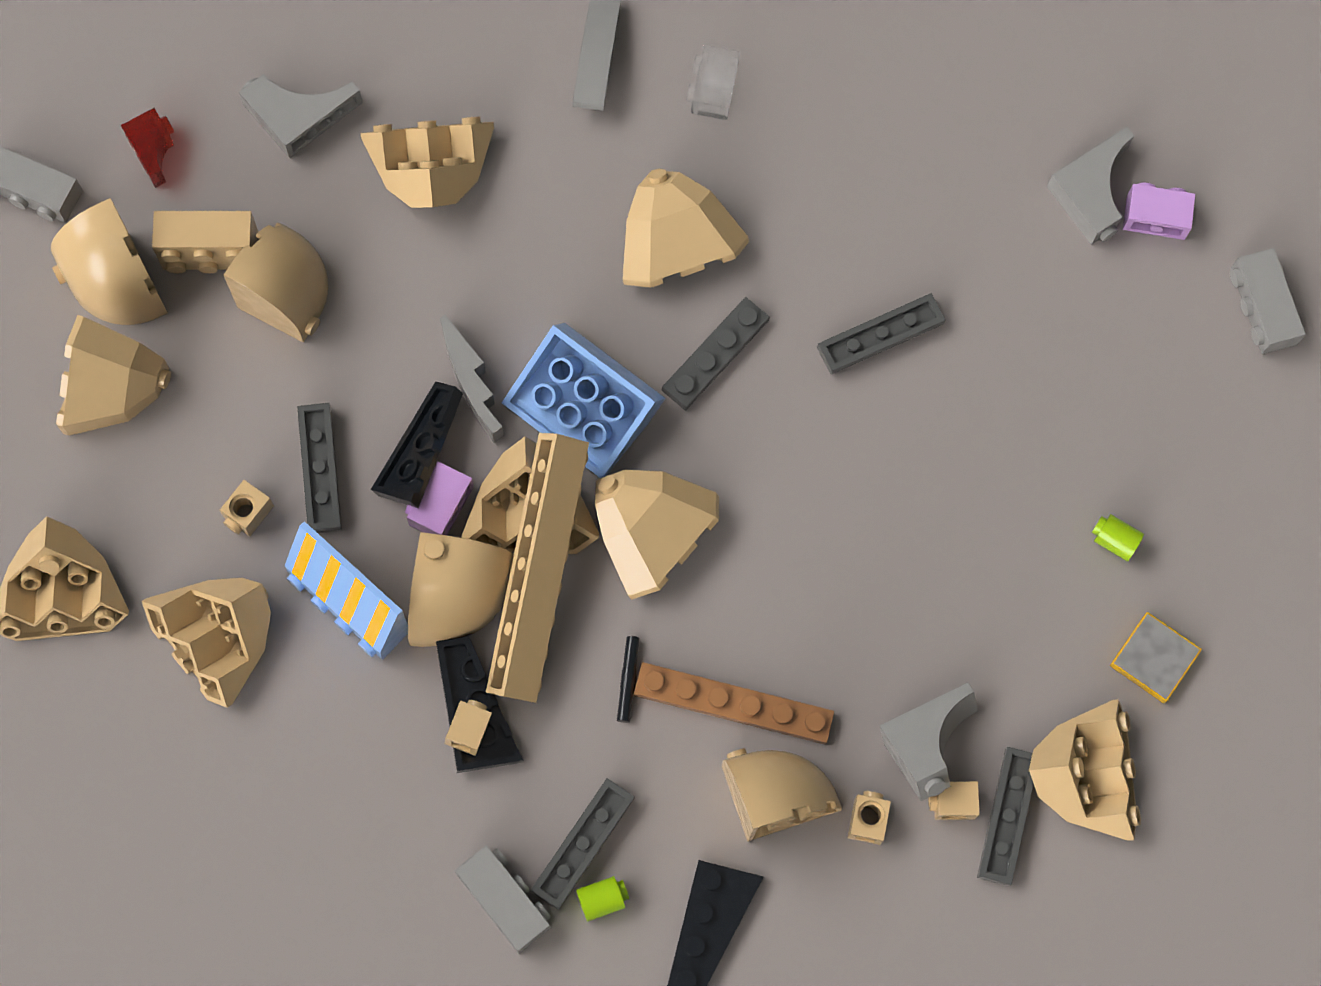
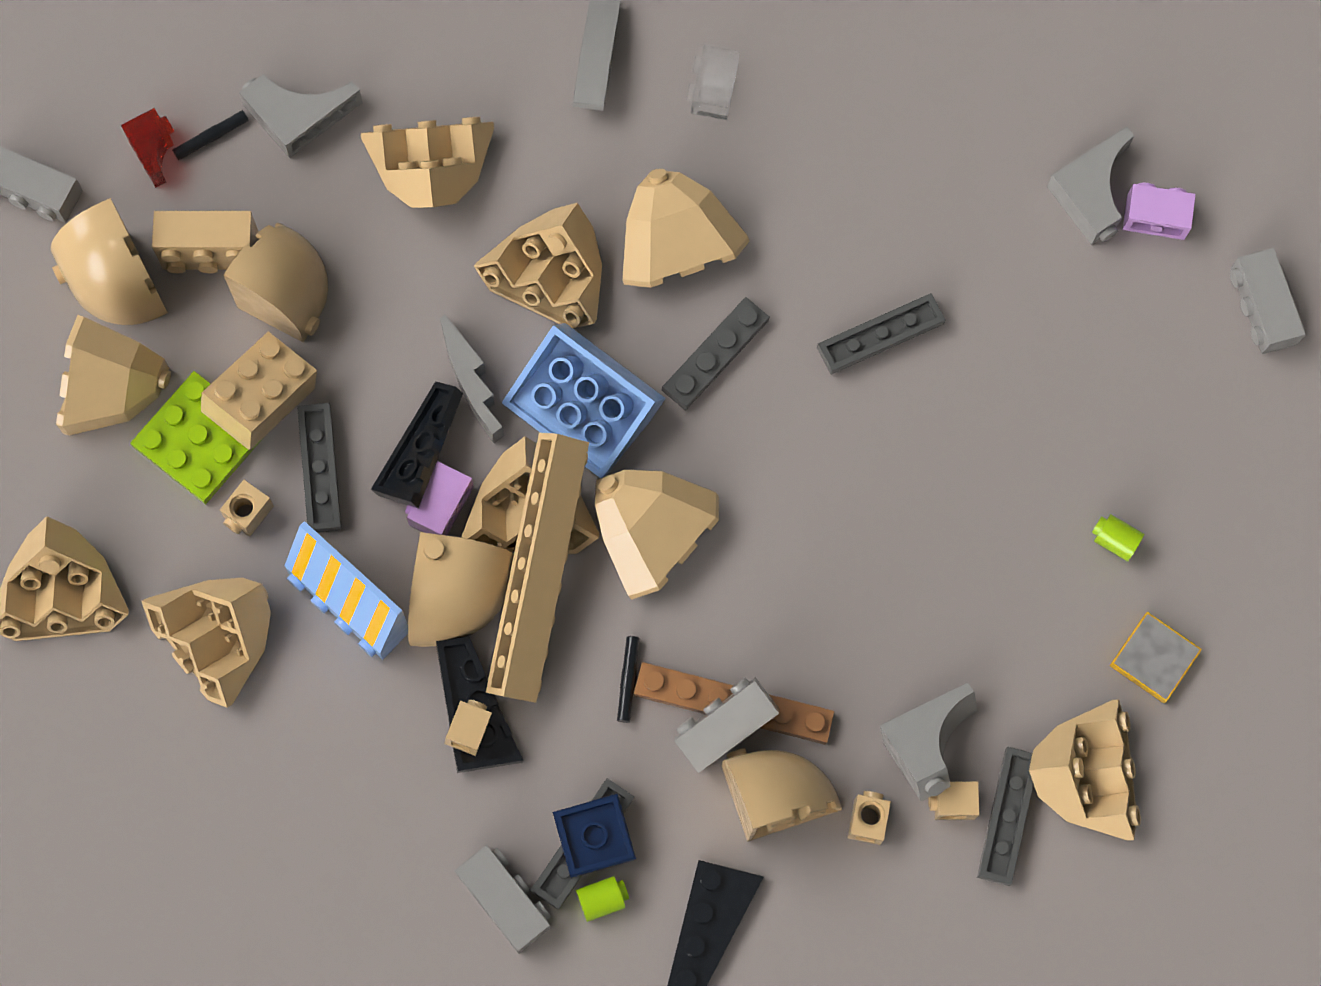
none -> lime plate [130,371,261,505]
none -> black piece [172,110,249,161]
none -> tan brick [201,331,317,451]
none -> tan brick [474,203,602,328]
none -> dark blue tile [553,793,636,879]
none -> light grey brick [674,677,779,773]

